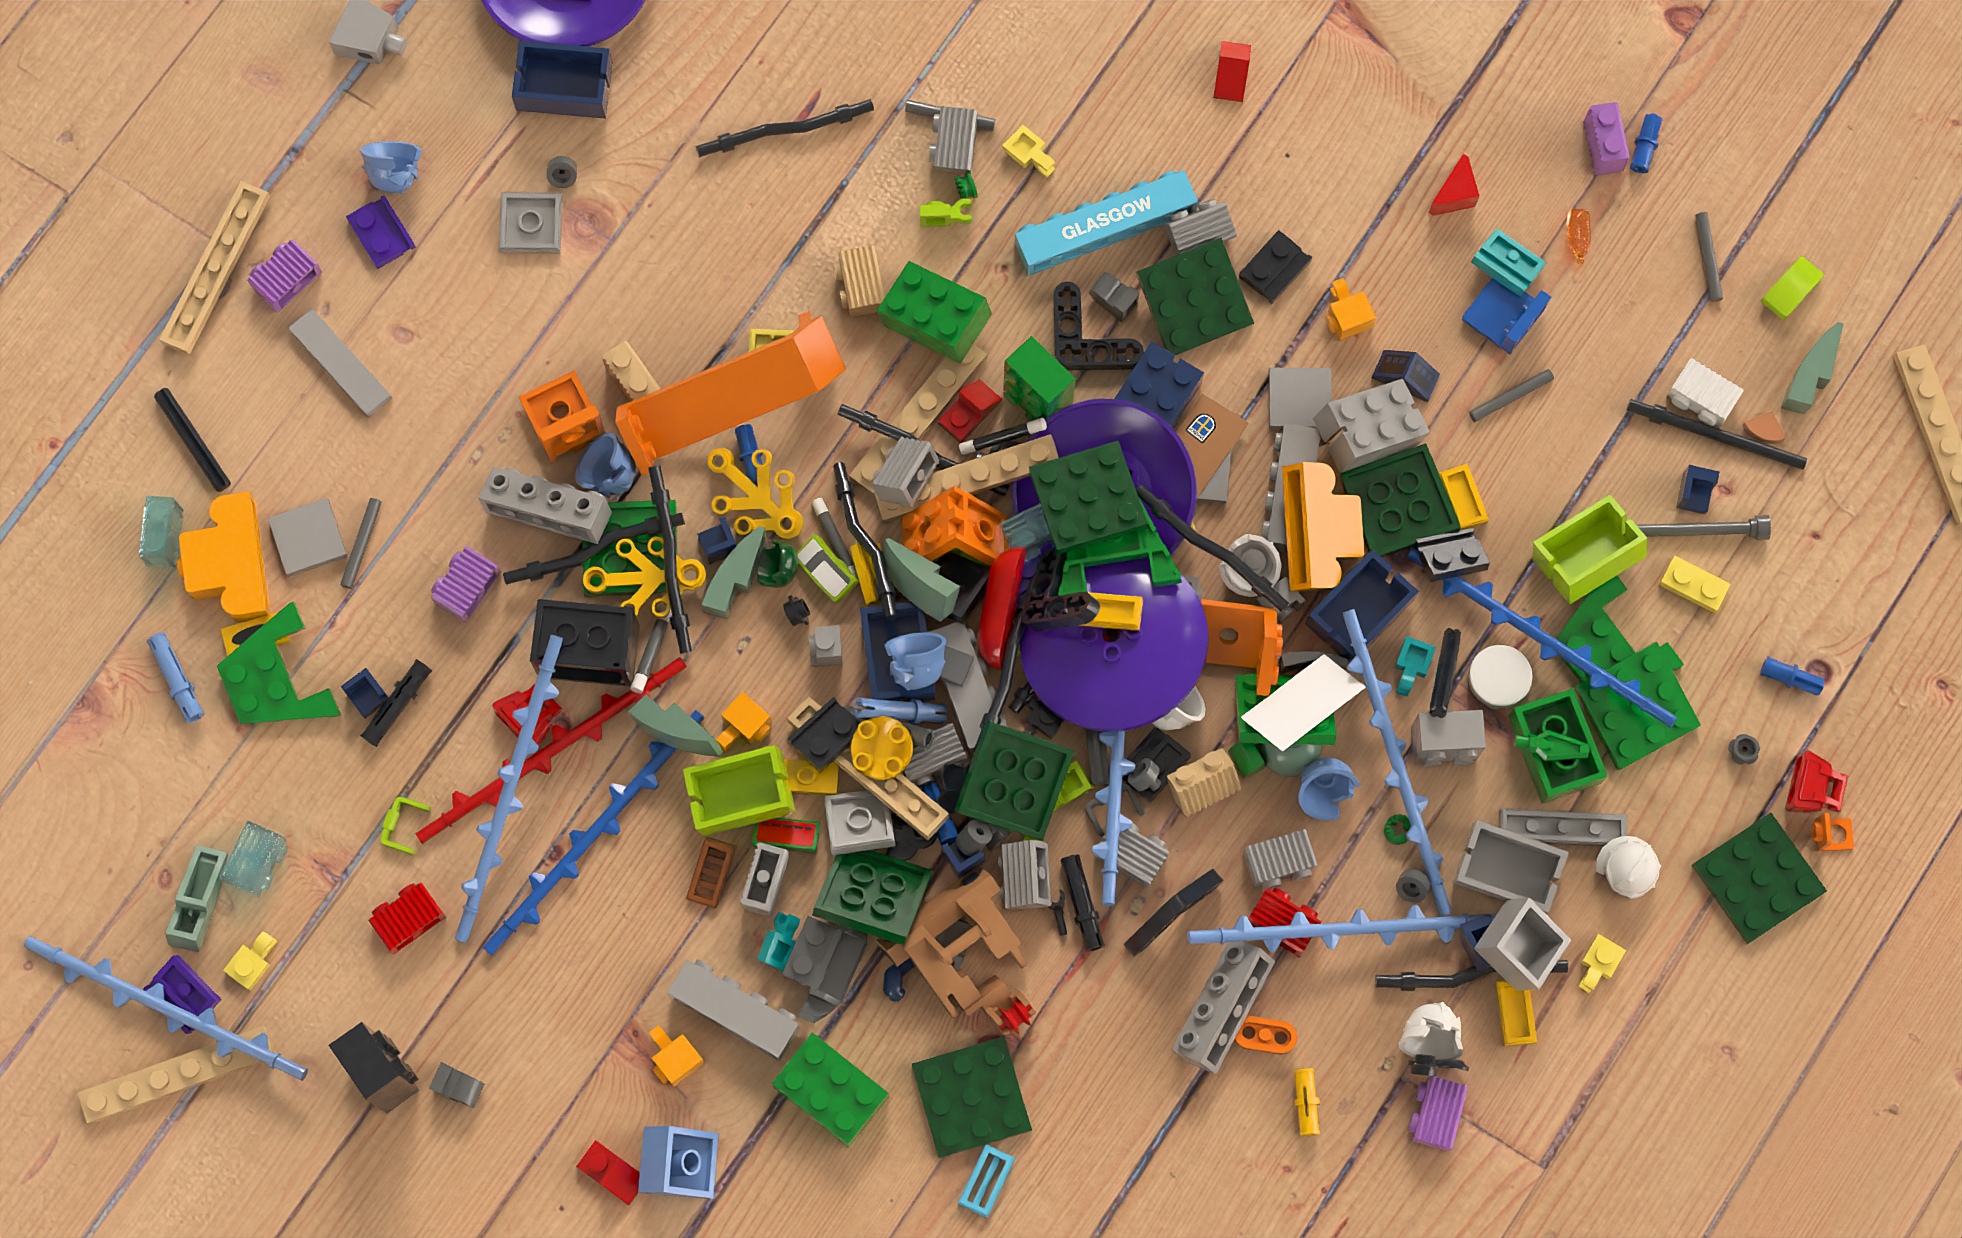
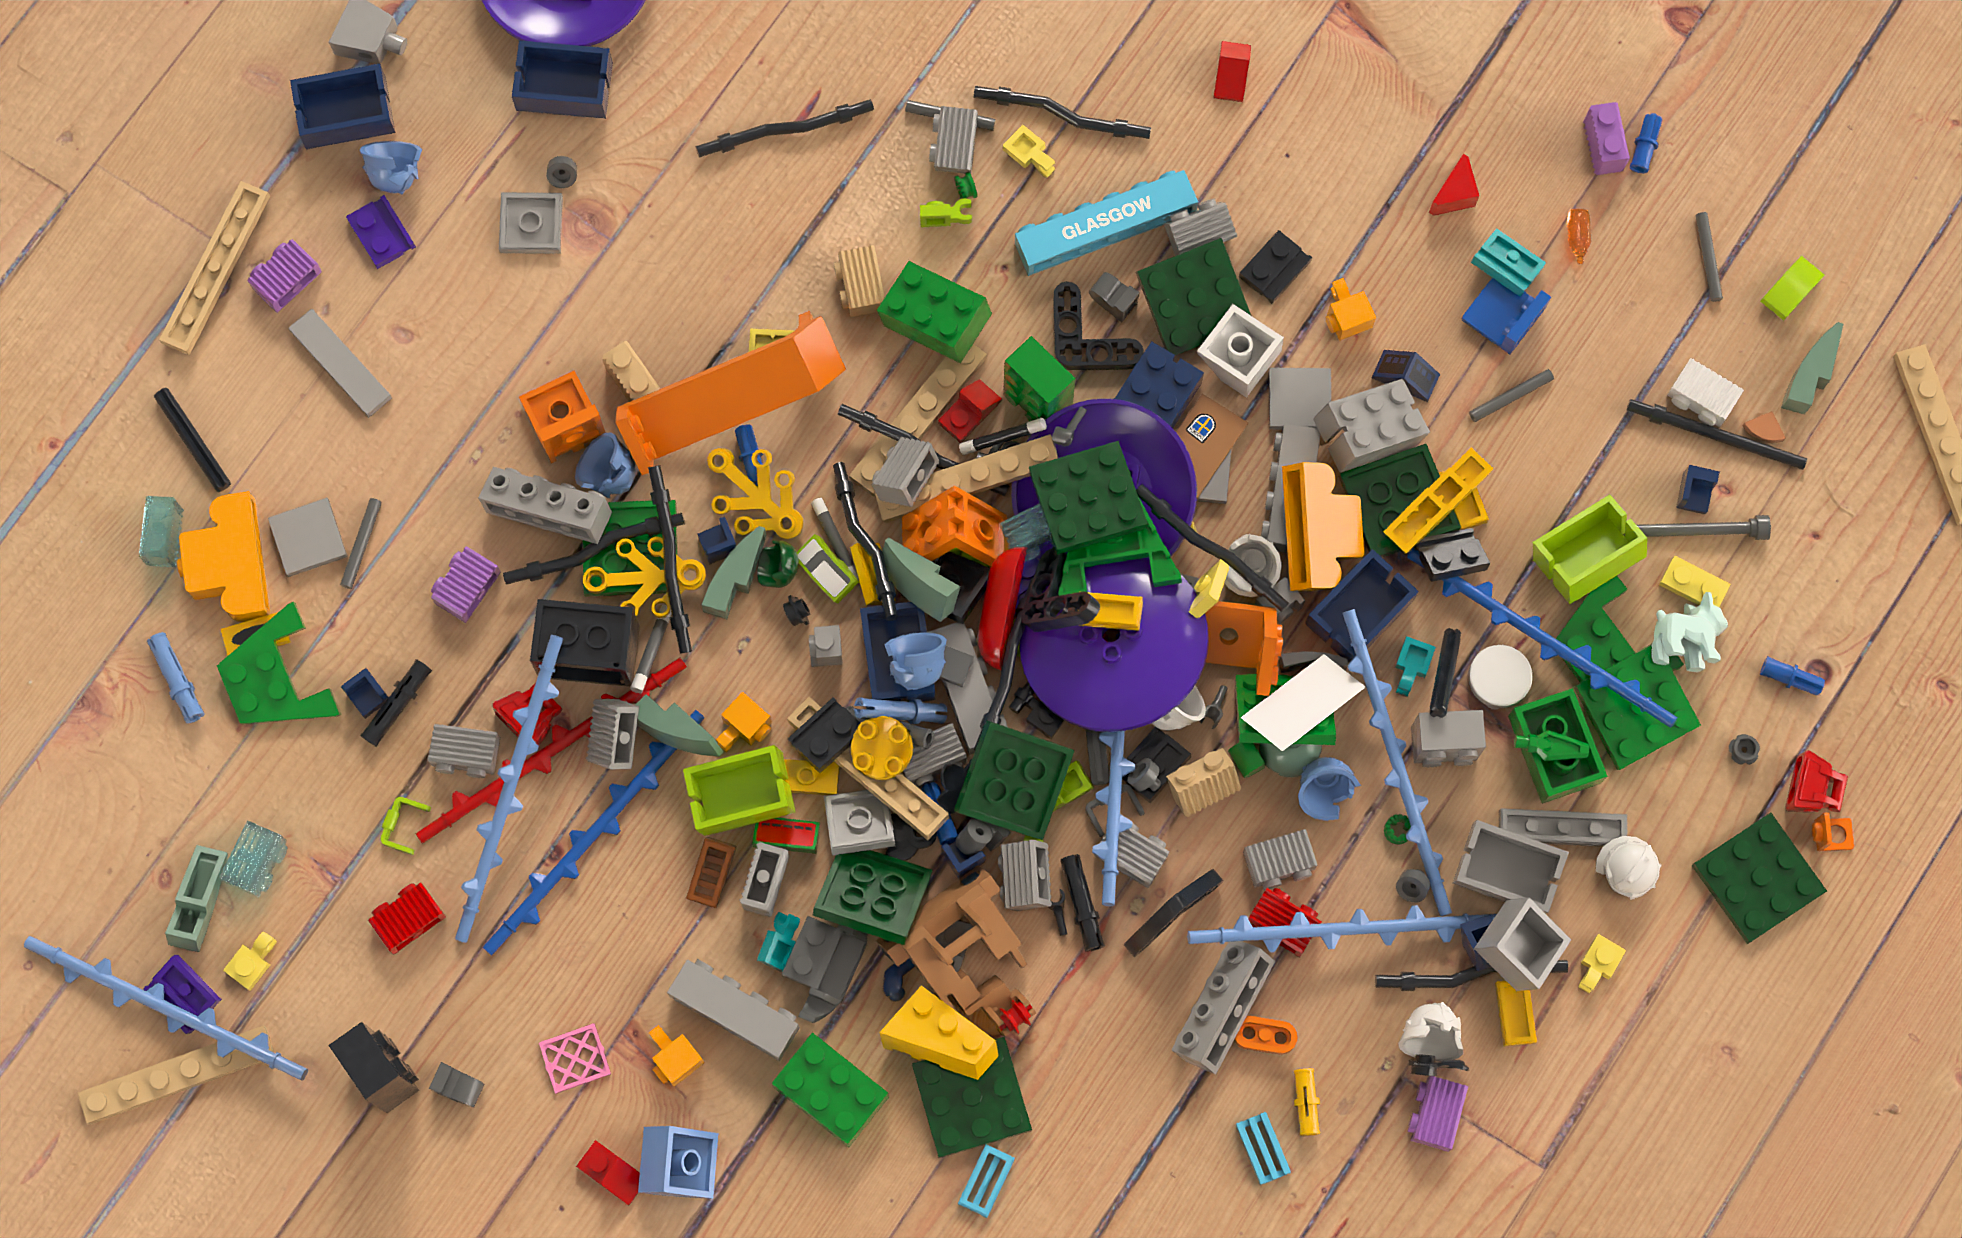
none -> dark blue piece [290,63,396,150]
none -> light grey brick [428,724,500,778]
none -> bright pink window [539,1024,611,1094]
none -> light grey brick [586,699,639,770]
none -> yellow wedge [879,985,998,1080]
none -> black bar [973,86,1151,139]
none -> dark grey hand [1052,407,1087,446]
none -> light yellow plate [1189,559,1229,618]
none -> white slope [1197,304,1284,398]
none -> dark grey hand [1200,685,1228,729]
none -> medium azure tile [1235,1112,1291,1185]
none -> yellow slope [1383,447,1494,554]
none -> light aqua animal [1652,592,1728,673]

